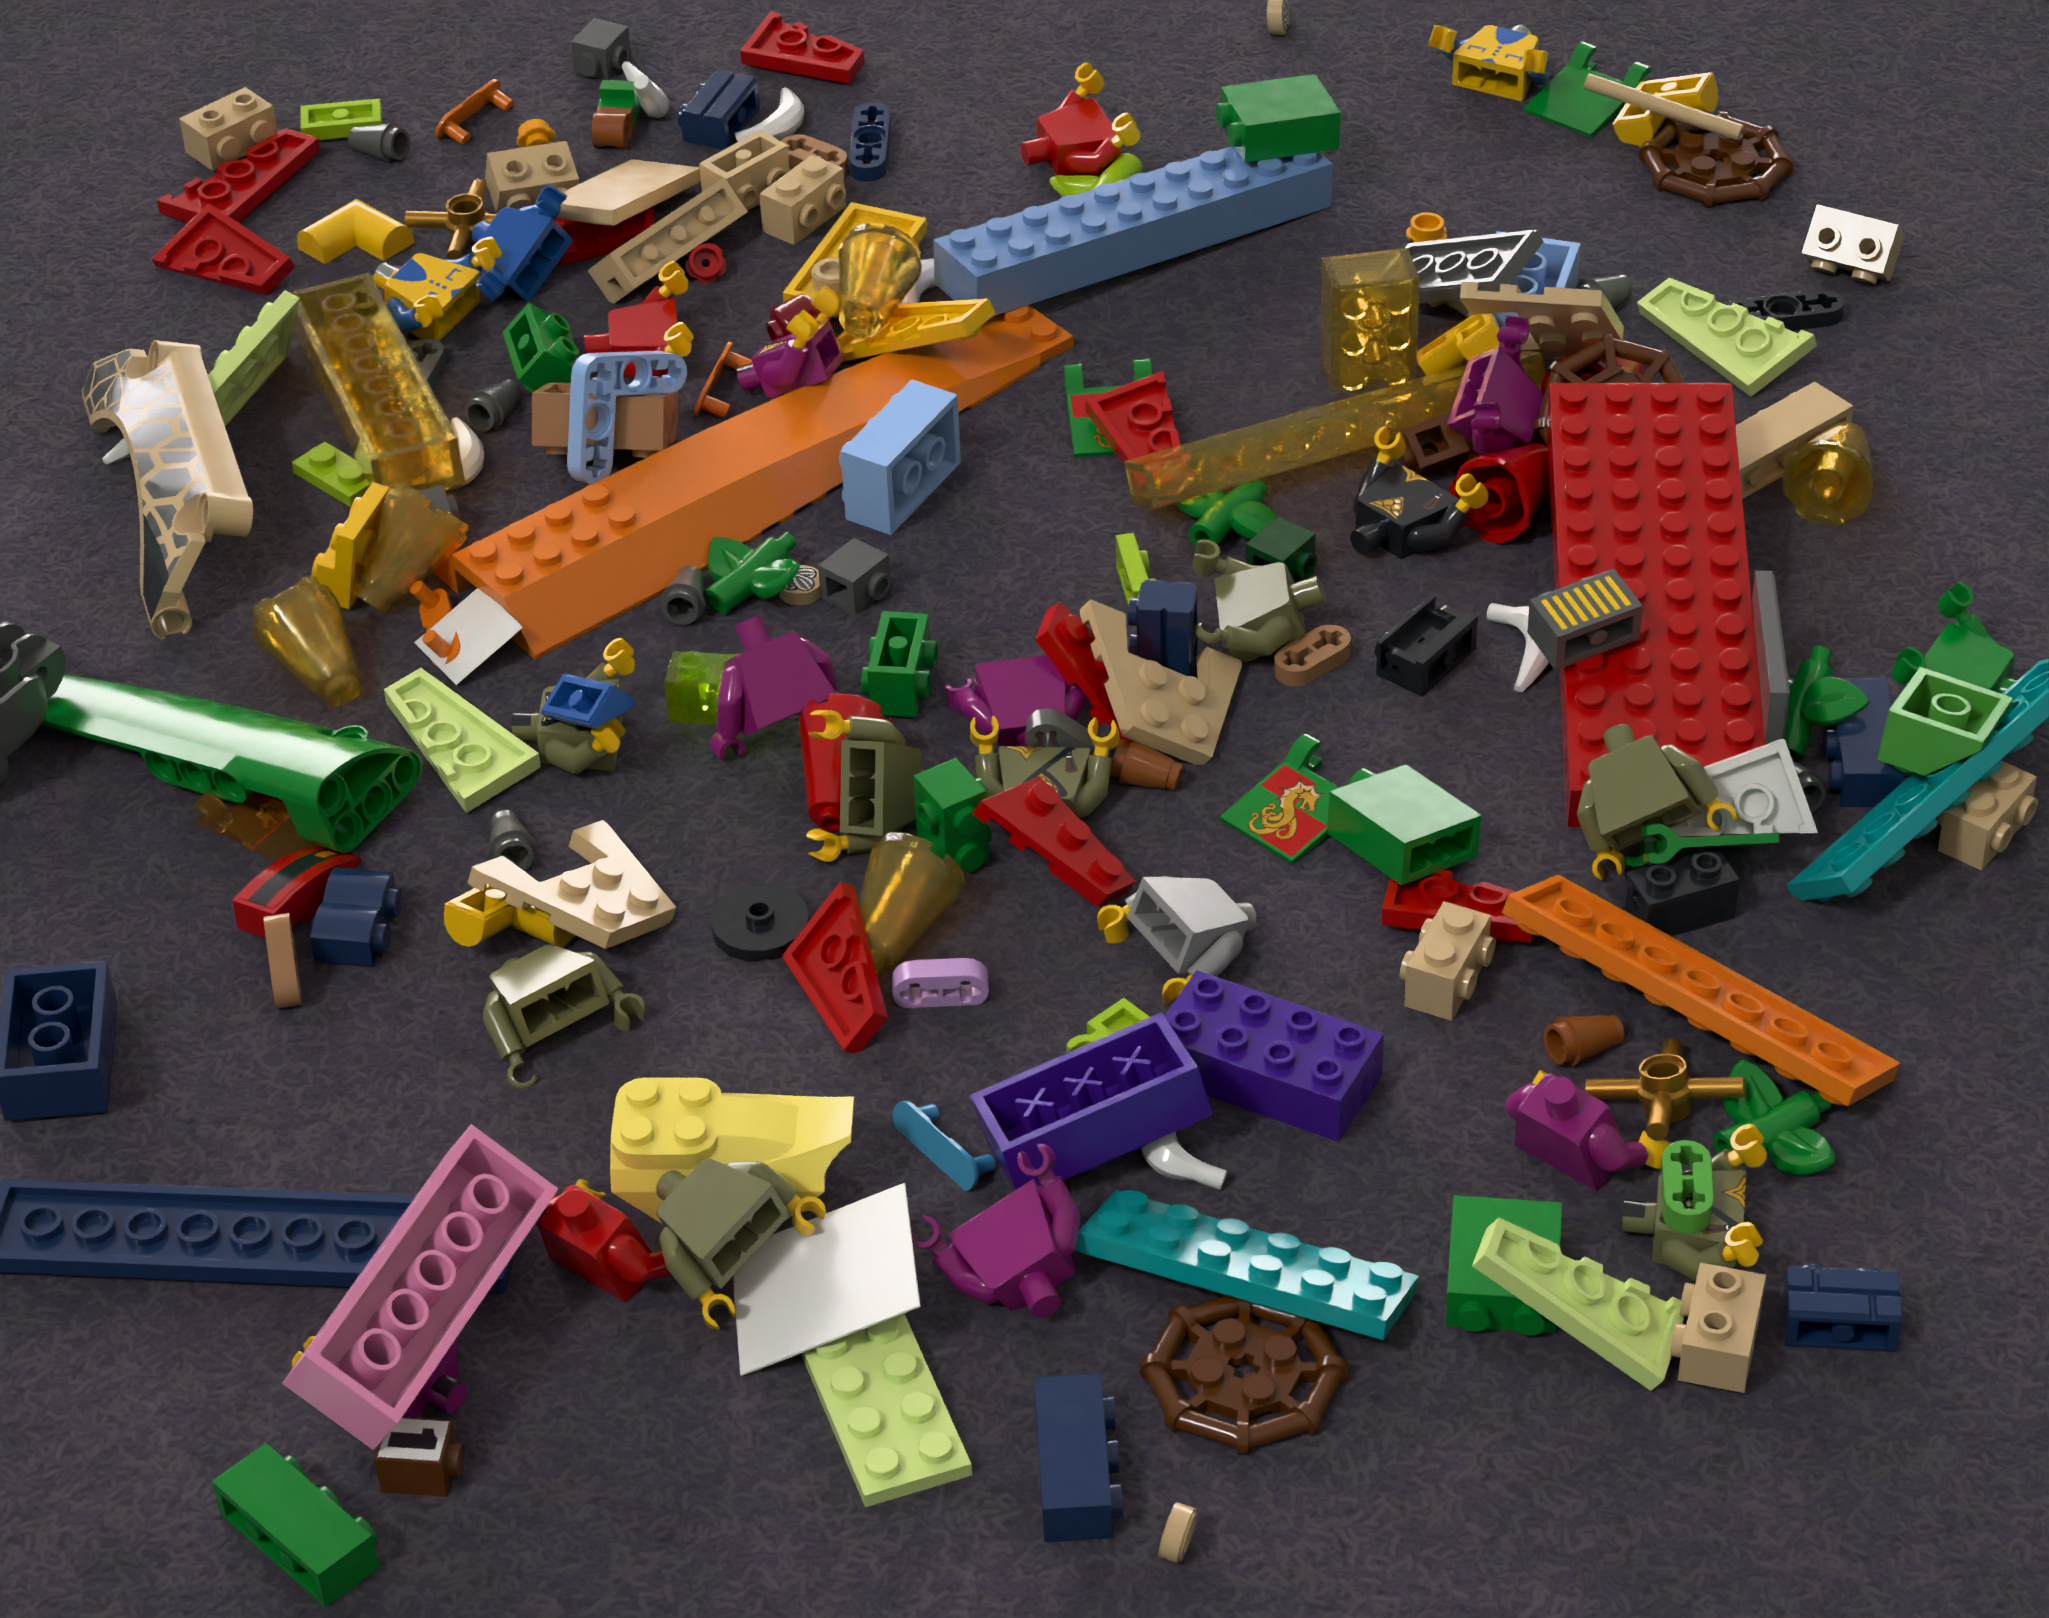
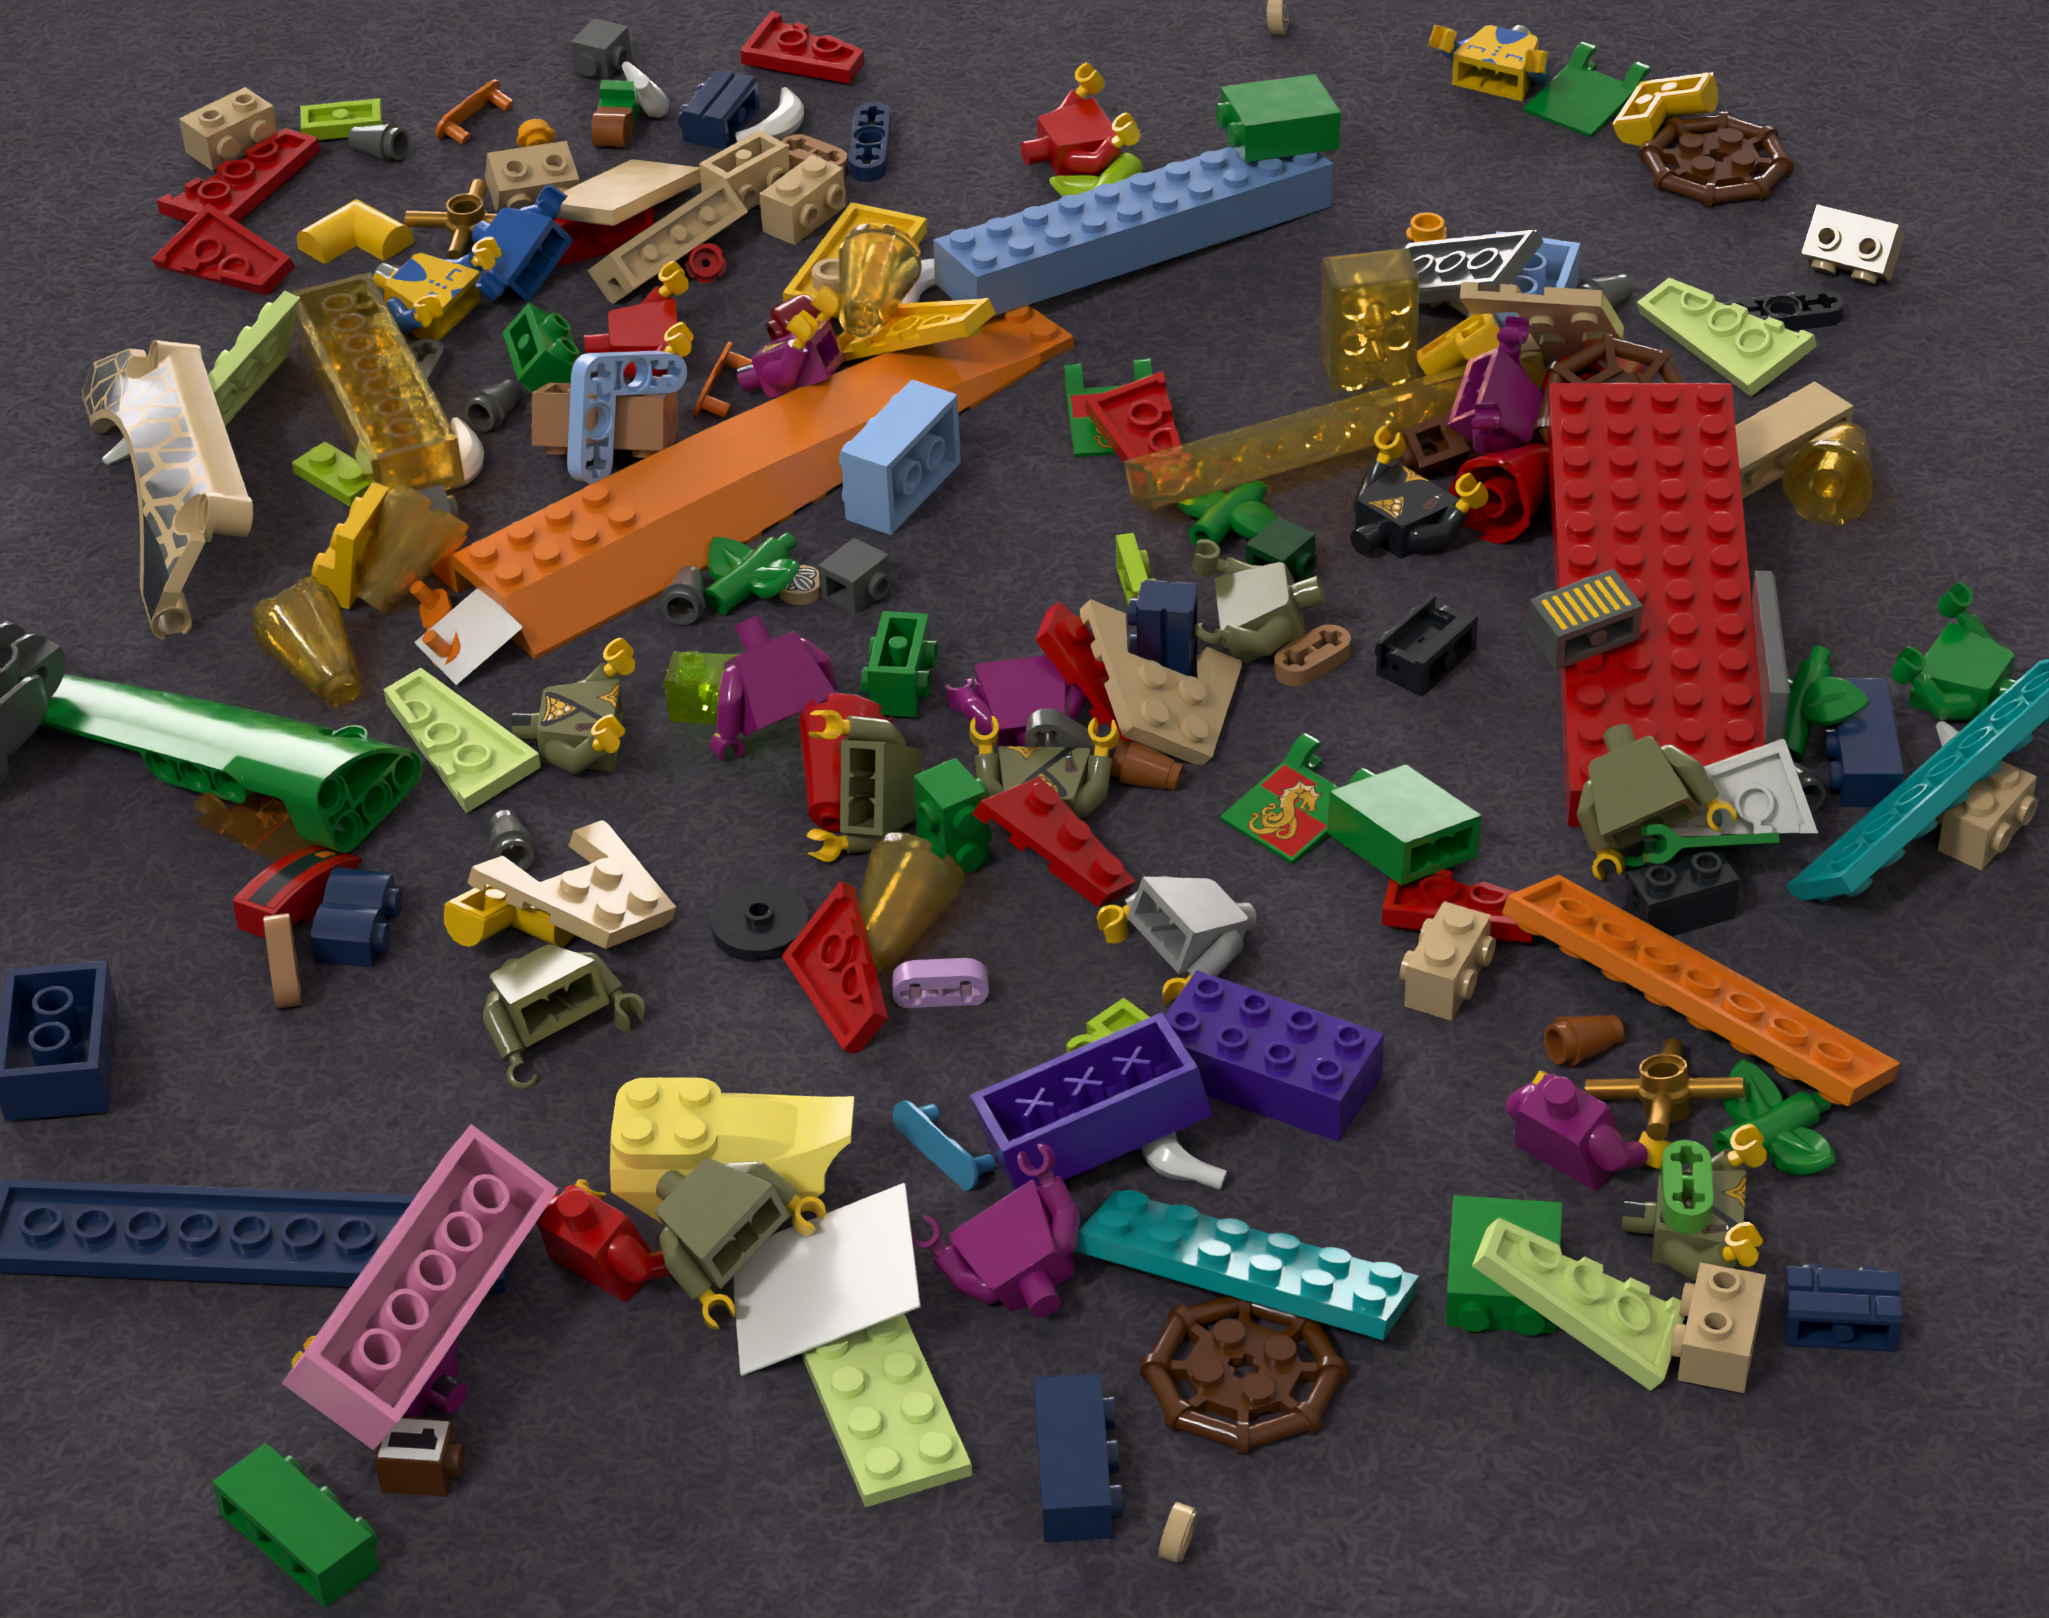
blue slope [540,674,637,729] -> none
white piece [1487,603,1549,692] -> none
tan bar [1583,73,1743,140] -> none
bright green slope [1877,667,2013,776] -> none

